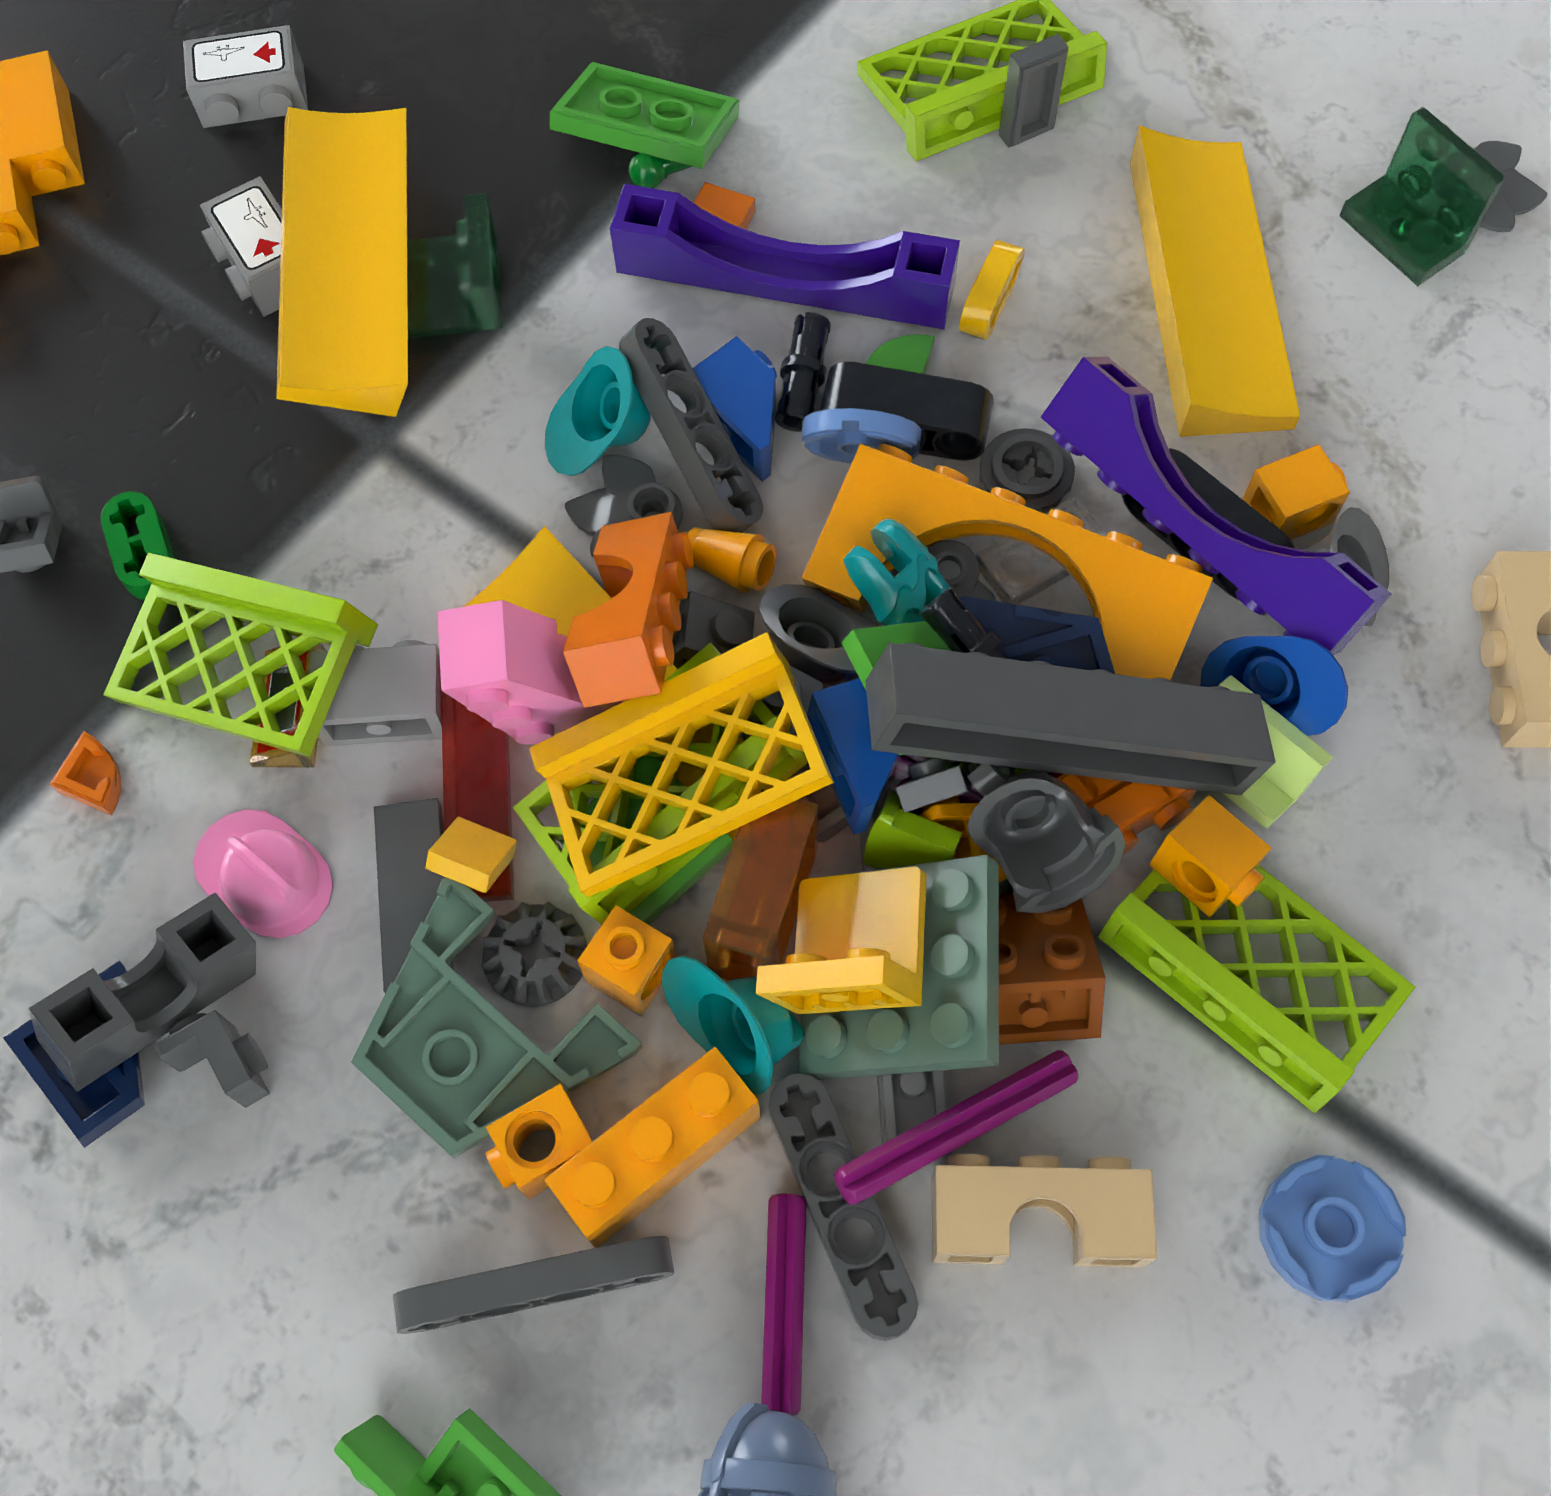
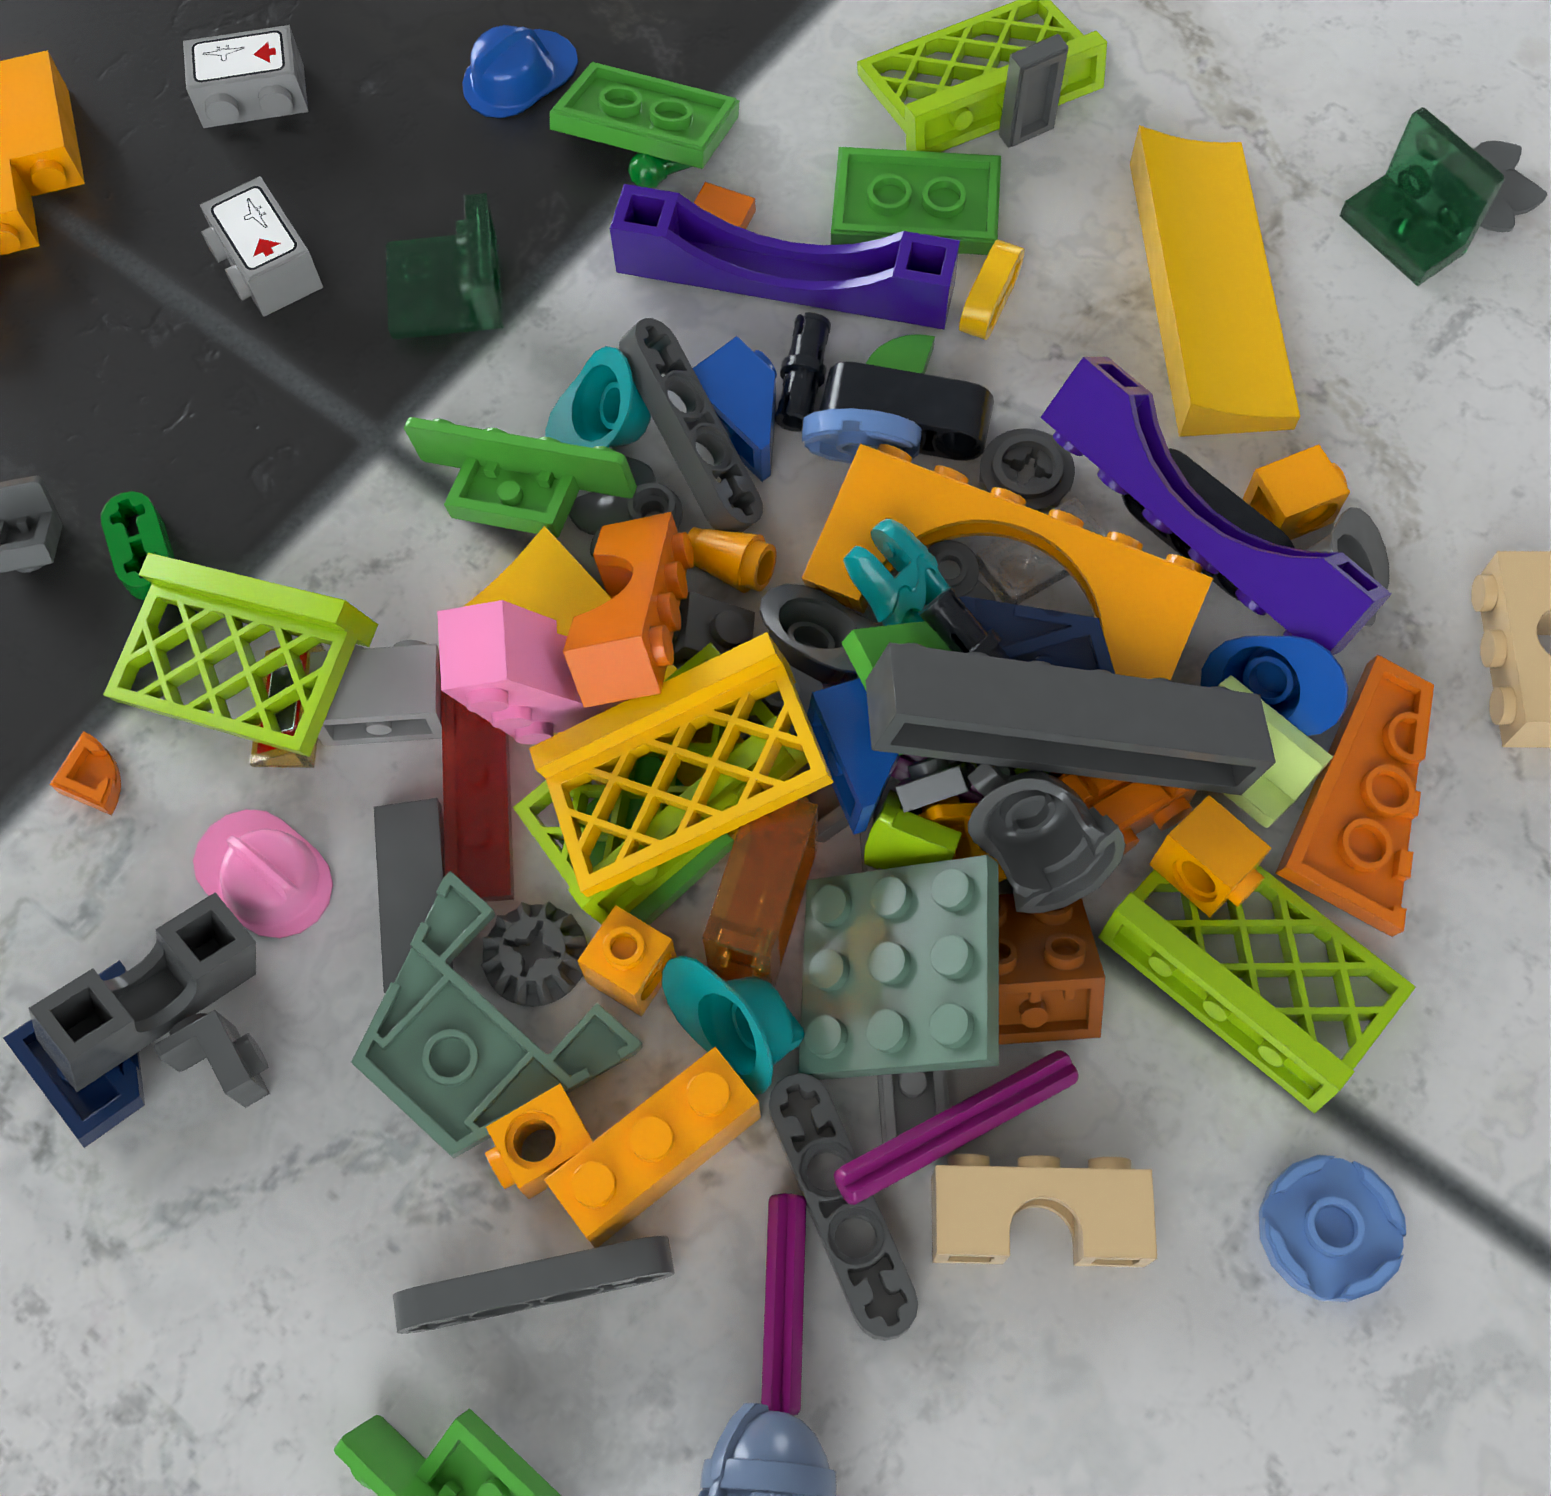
yellow arch [276,107,408,417] -> none
yellow tile [425,816,517,893] -> none
yellow bracket [756,866,927,1014] -> none
none -> bright green bracket [404,417,637,538]
none -> blue piece [462,25,578,118]
none -> bright green tile [831,147,1001,255]
none -> orange wing [1275,655,1434,937]

